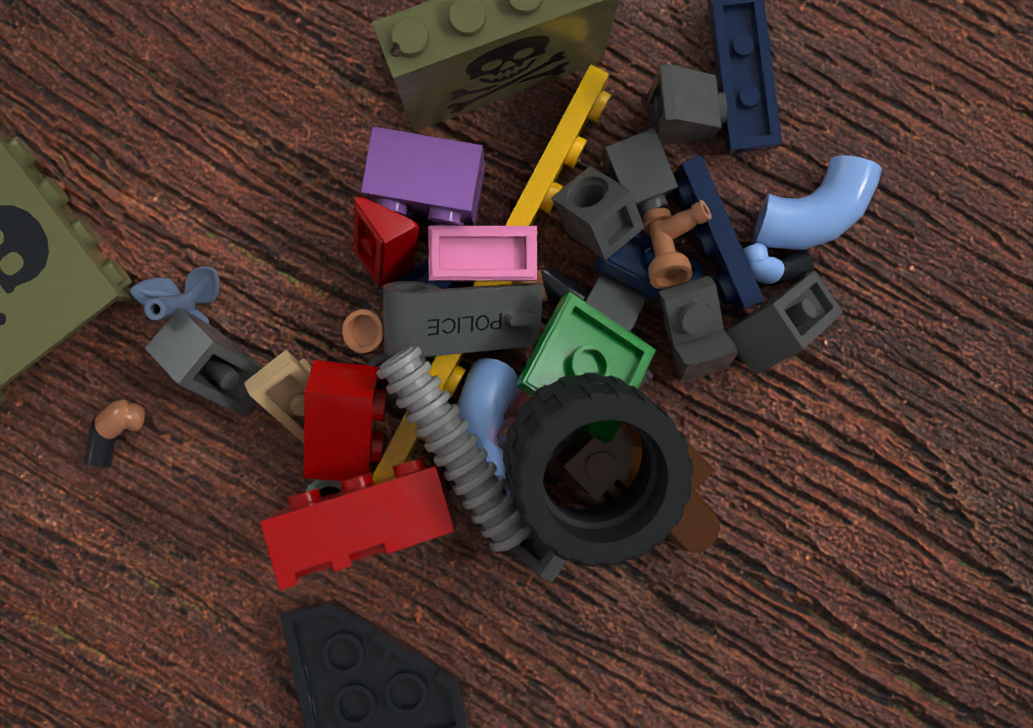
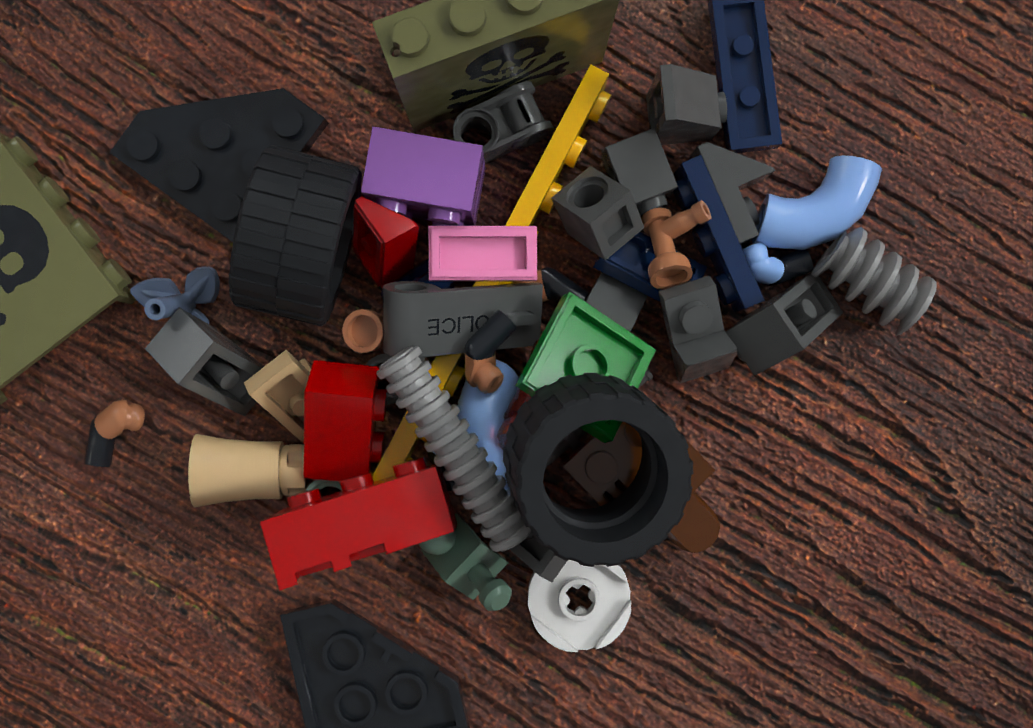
none -> black plate [109,88,329,242]
none -> tan plant [188,434,309,508]
none -> black tyre [229,145,362,326]
none -> sand green piece [418,513,512,611]
none -> dark grey piece [452,81,555,165]
none -> arm [465,310,517,394]
none -> white plate [527,560,631,652]
none -> dark grey slope [689,142,776,245]
none -> light grey piece [811,227,937,336]

